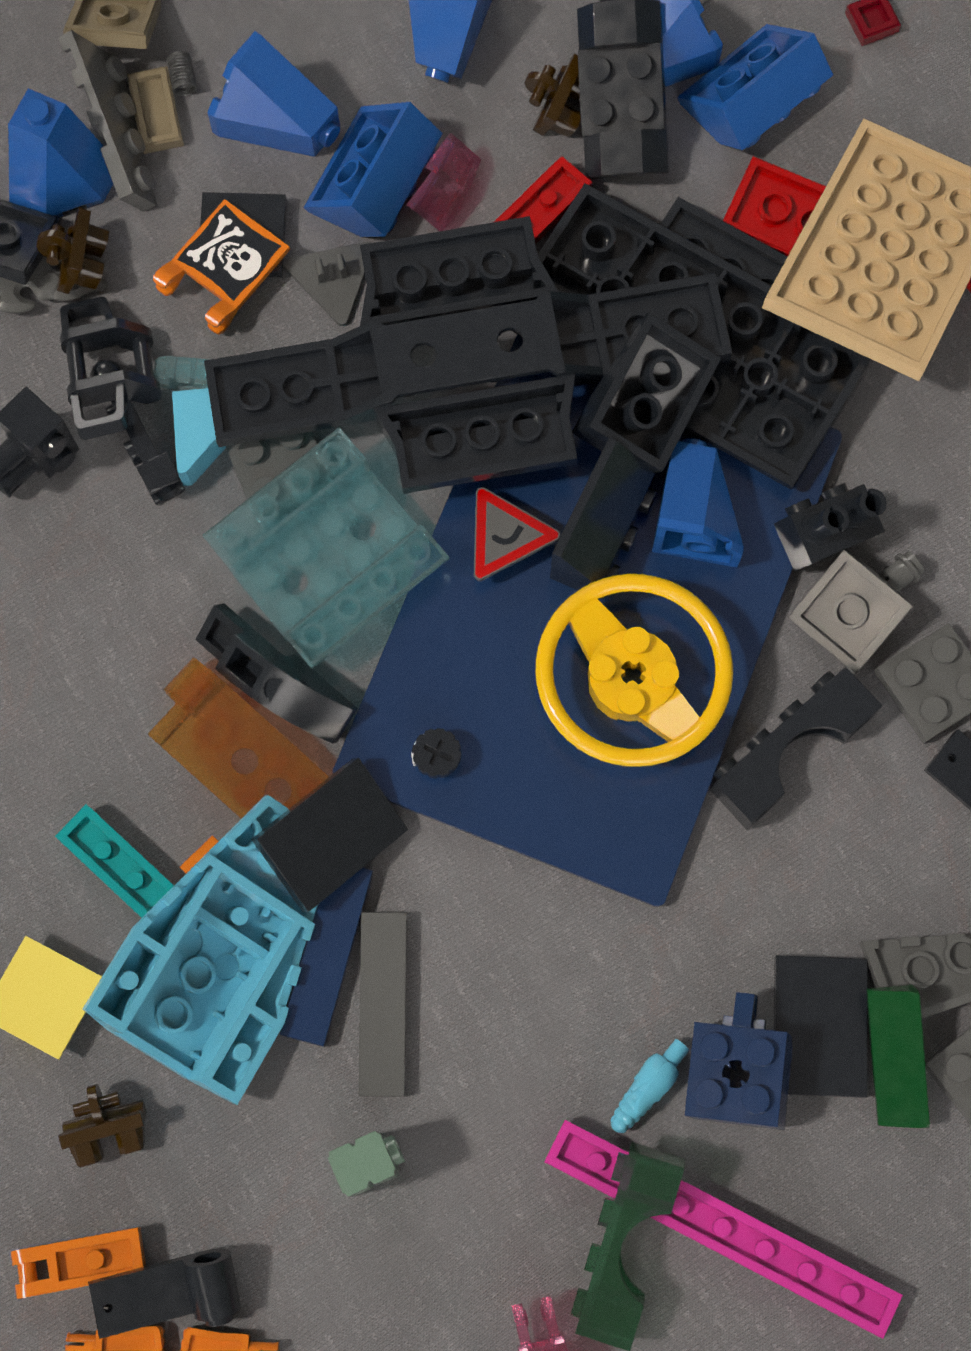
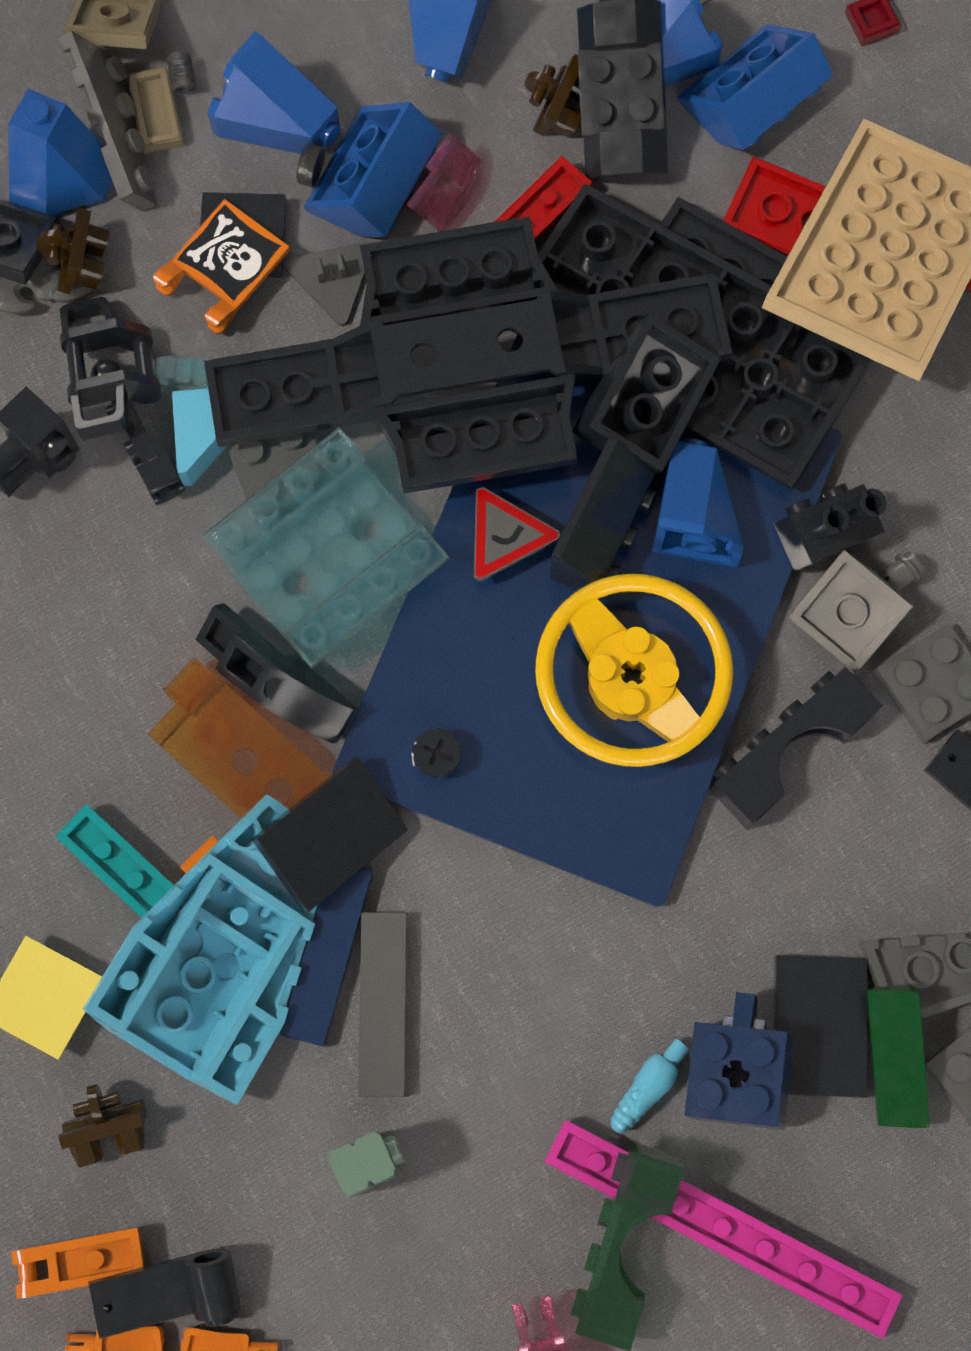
none -> clear smoke tile [296,143,326,188]

